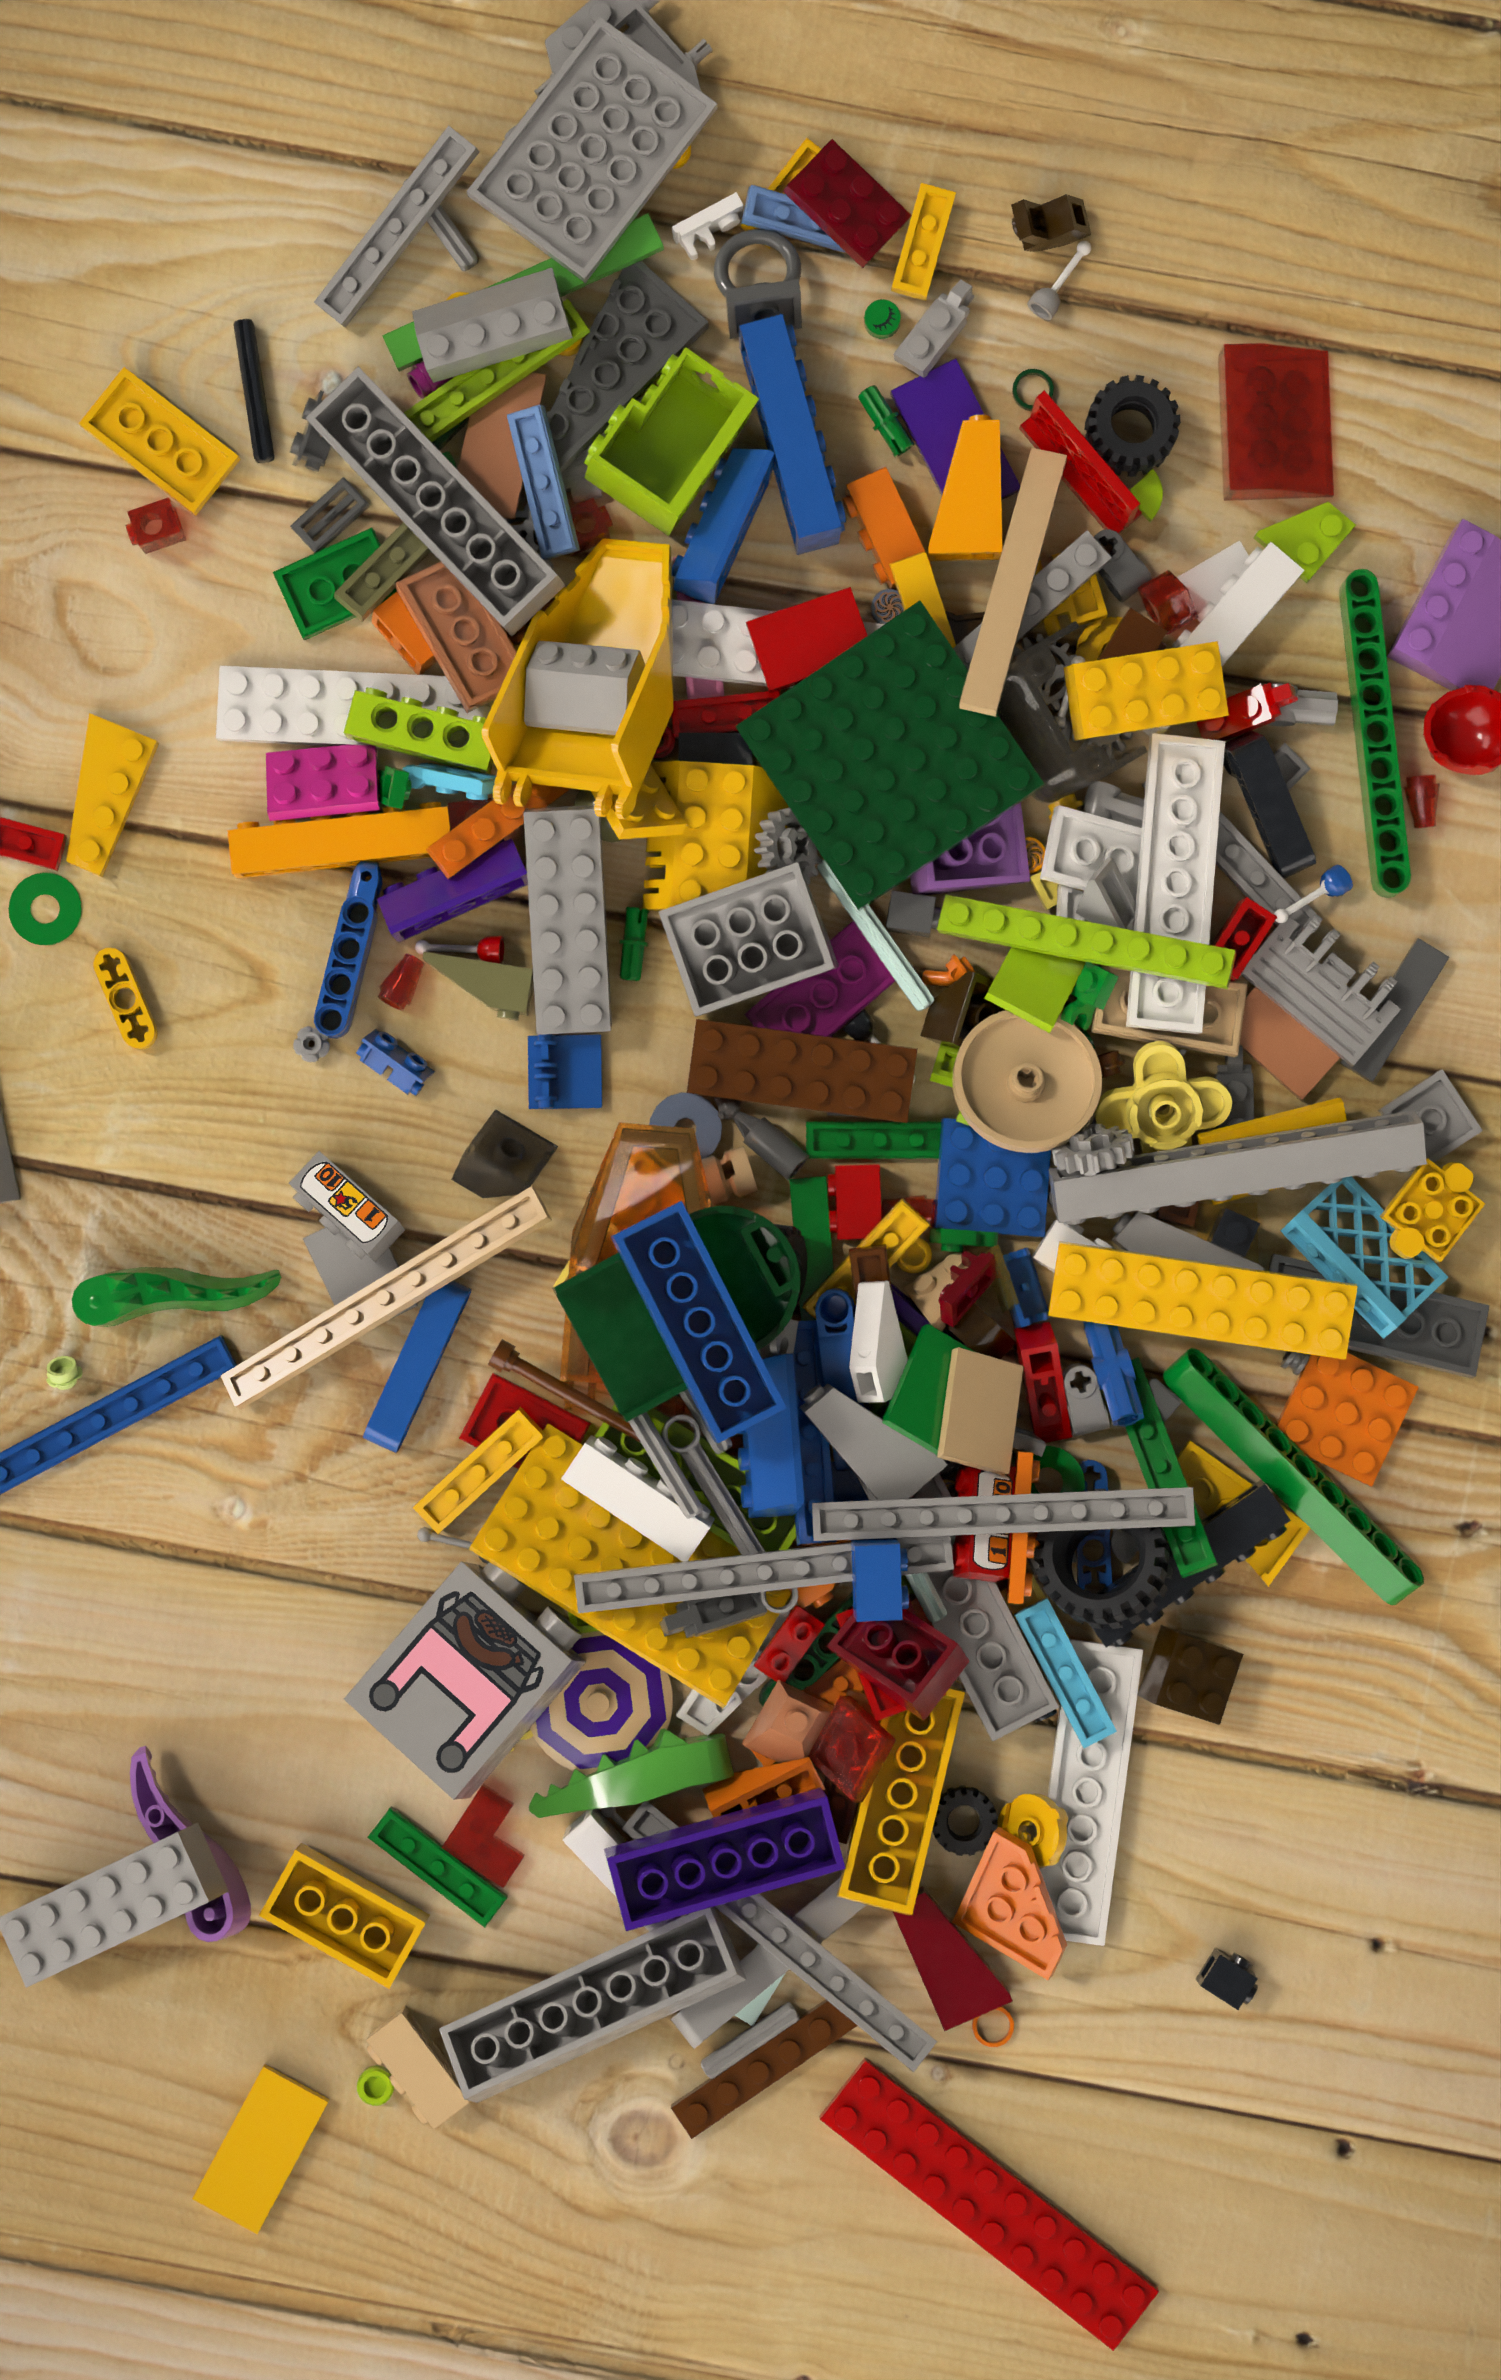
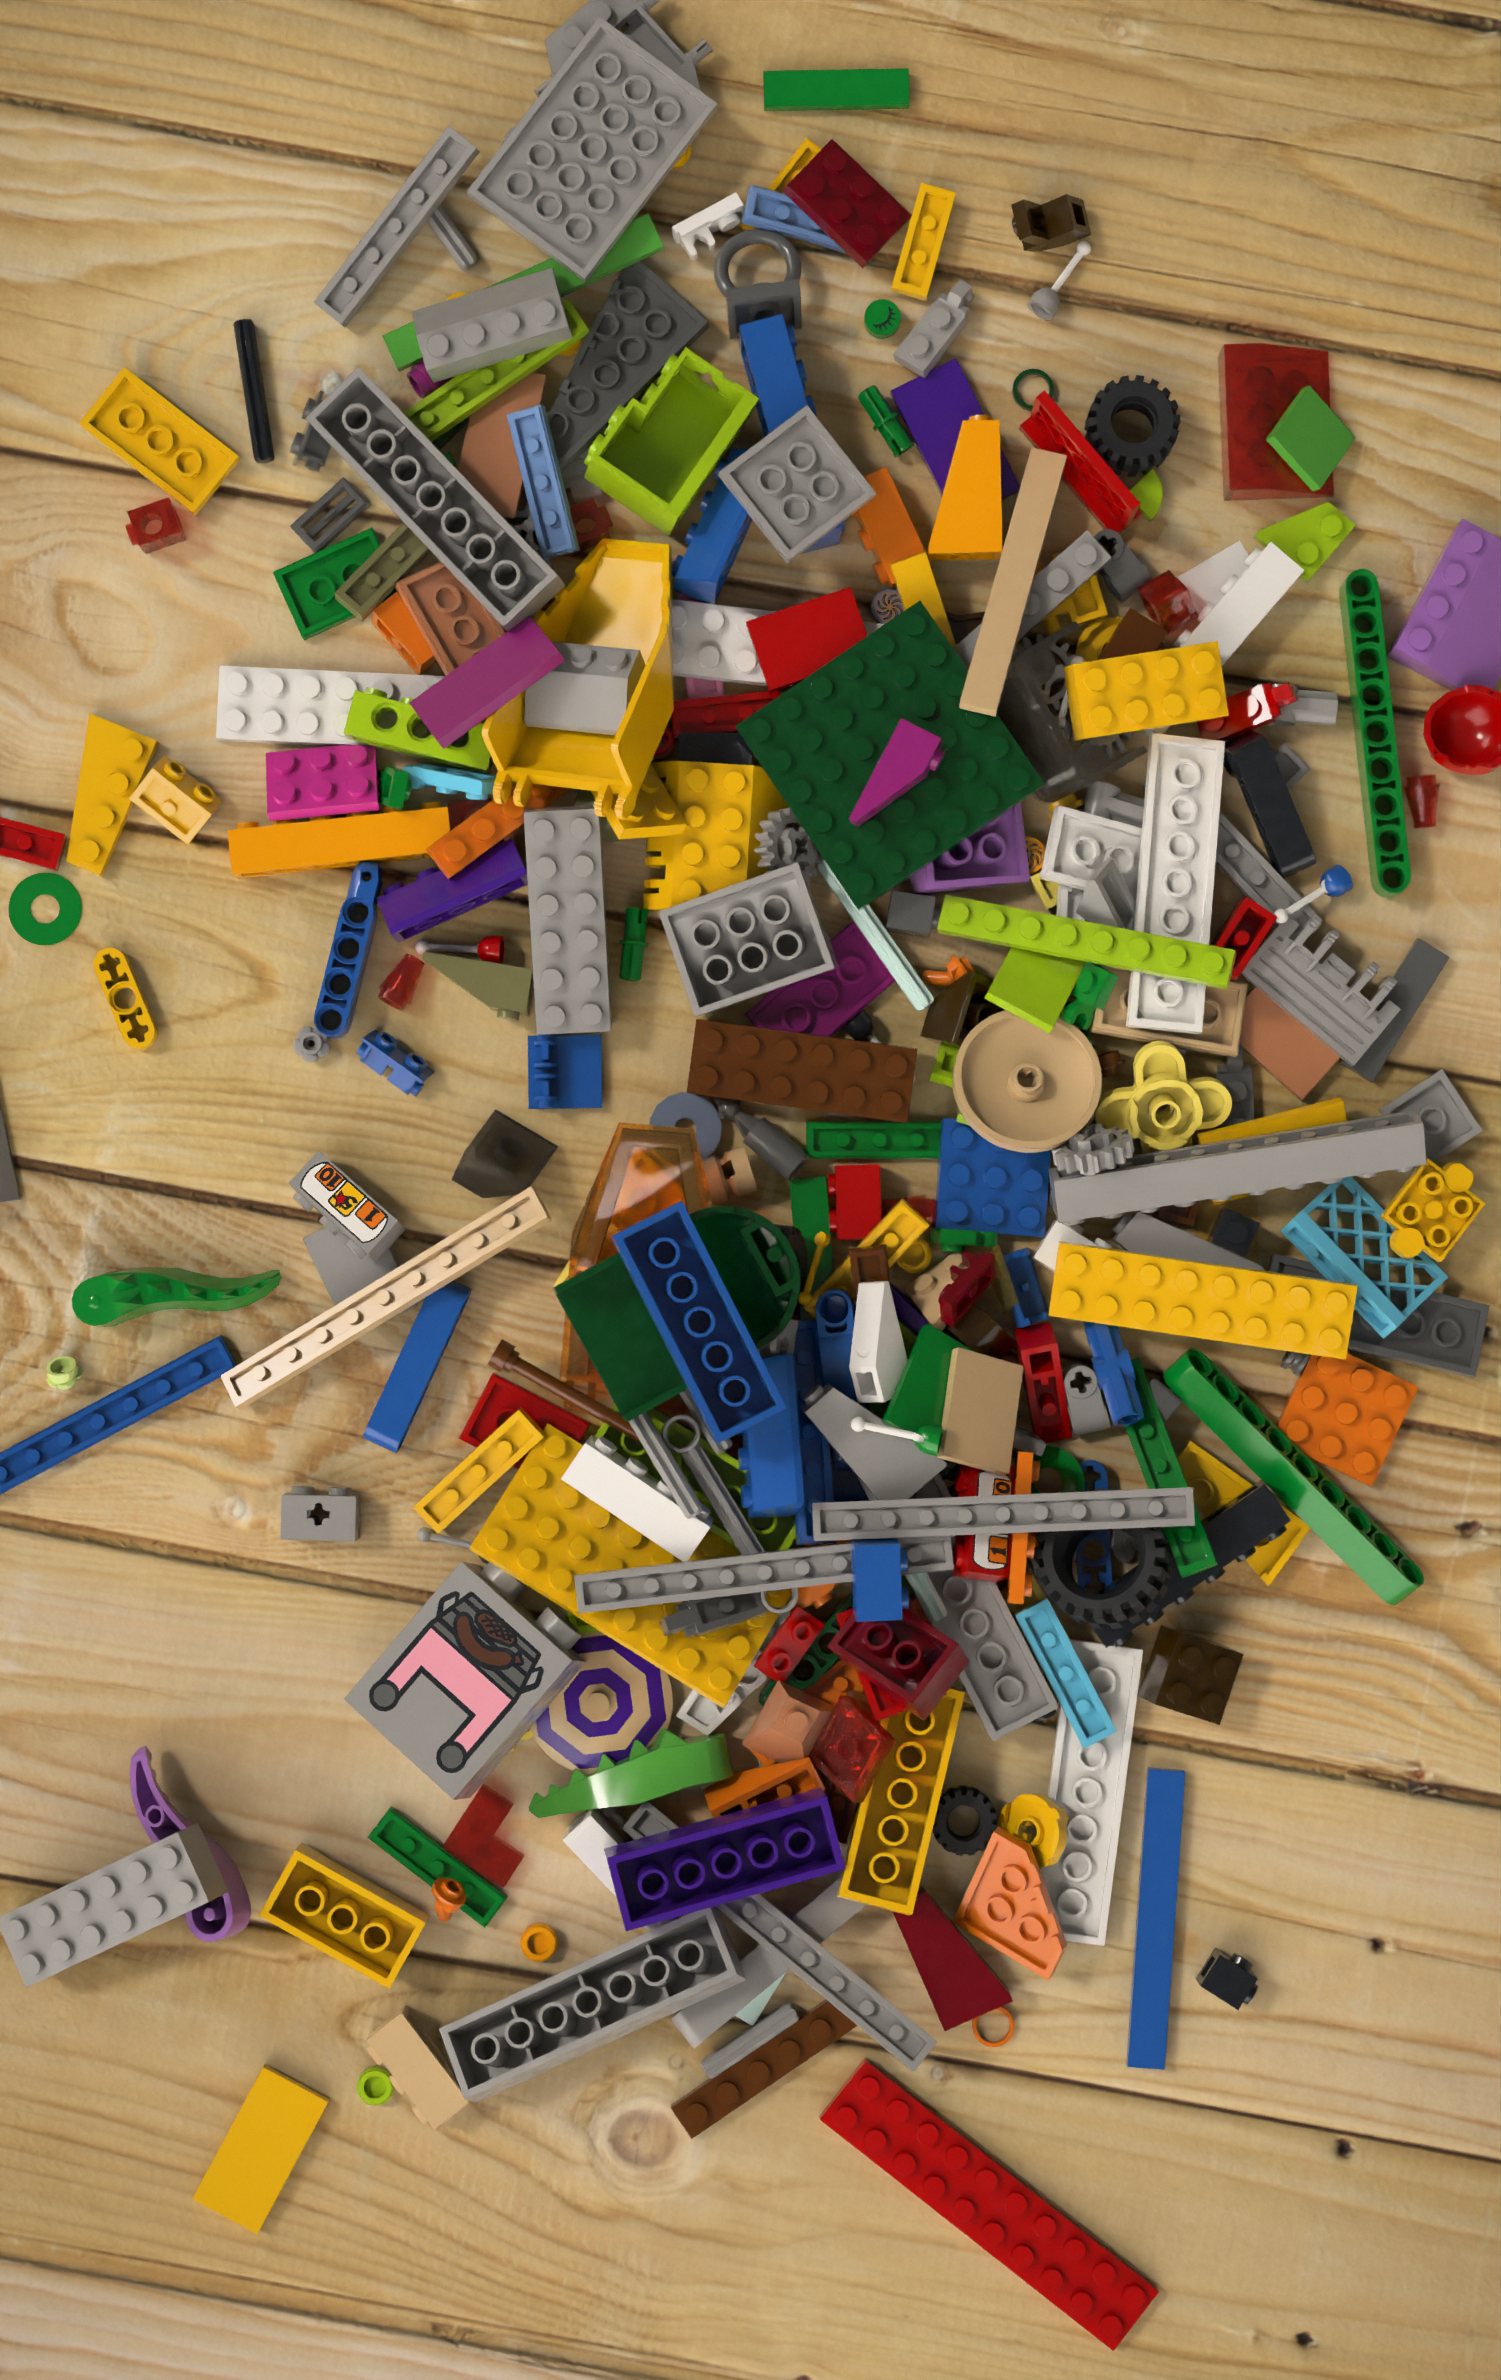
none -> yellow bracket [129,756,222,845]
none -> light grey brick [280,1486,360,1541]
none -> magenta tile [410,616,565,749]
none -> orange plate [431,1878,466,1922]
none -> light orange tile [520,1922,558,1962]
none -> light grey plate [718,405,876,564]
none -> green tile [763,68,909,111]
none -> yellow hinge [798,1232,830,1306]
none -> magenta slope [849,718,945,827]
none -> hinge [851,1417,943,1456]
none -> blue tile [1126,1767,1185,2070]
none -> bright green tile [1266,385,1356,492]

